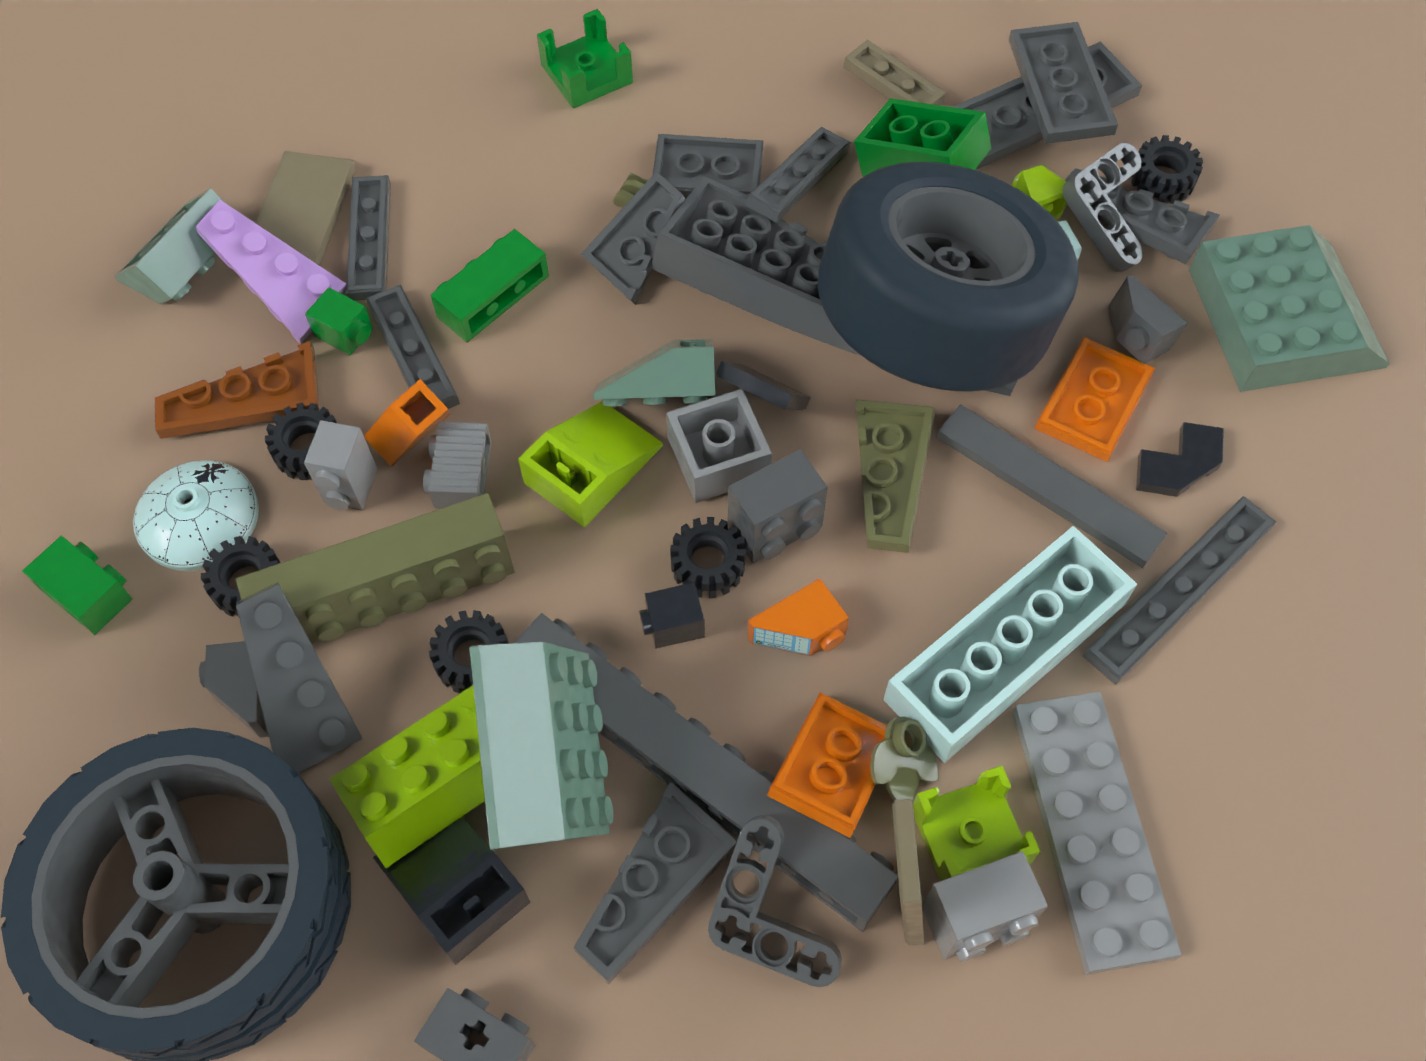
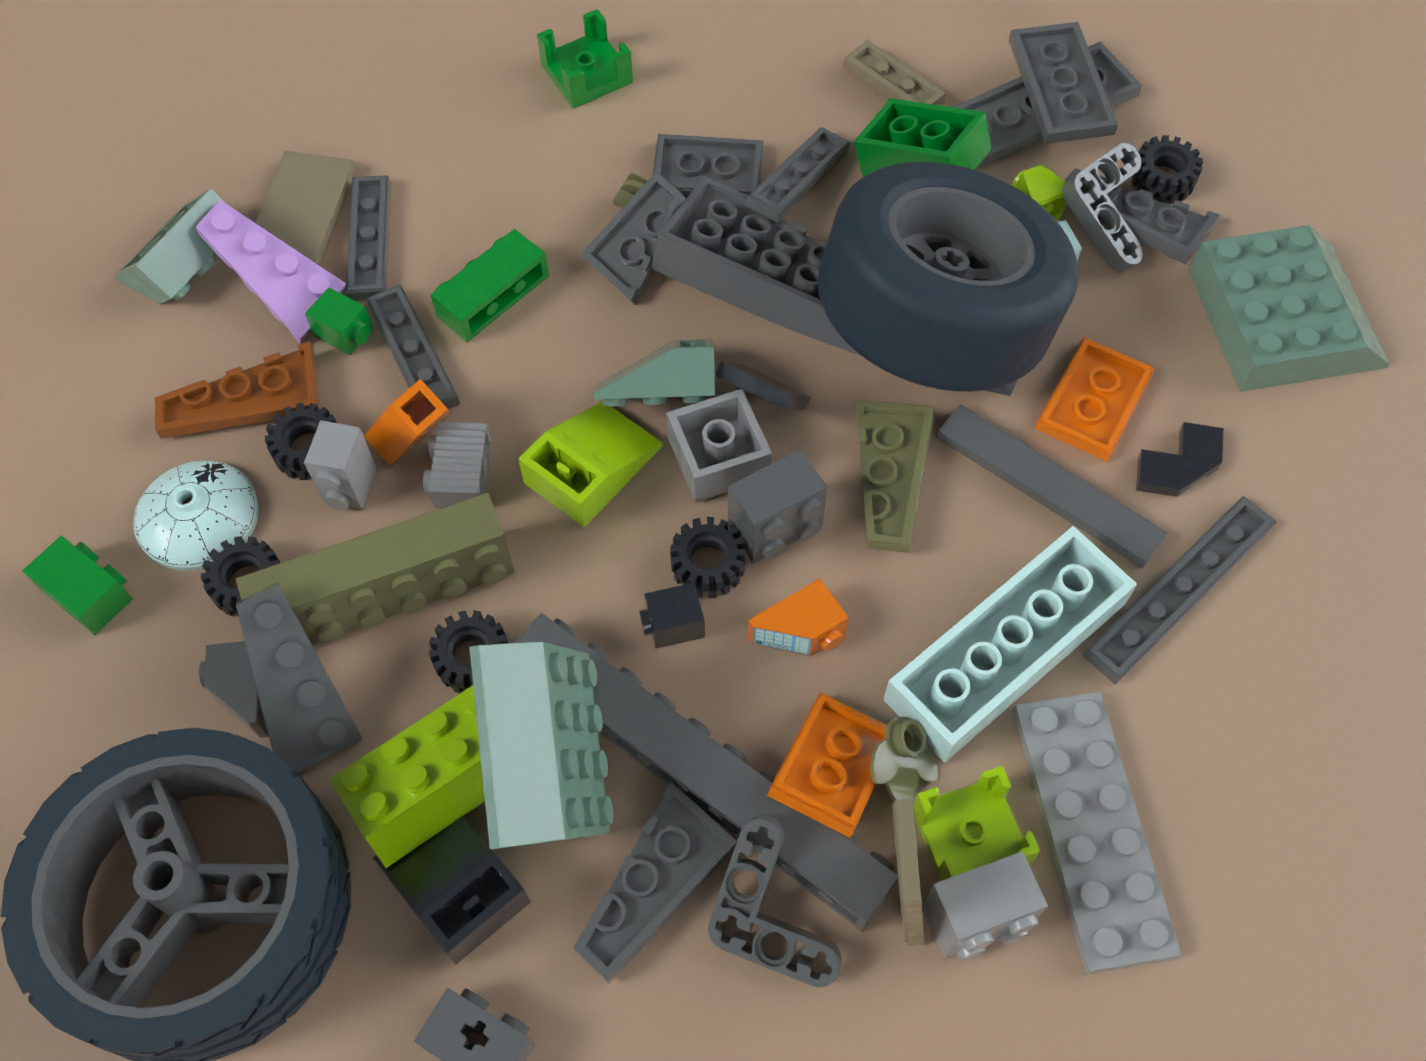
dark grey slope [1109,275,1188,364] -> none

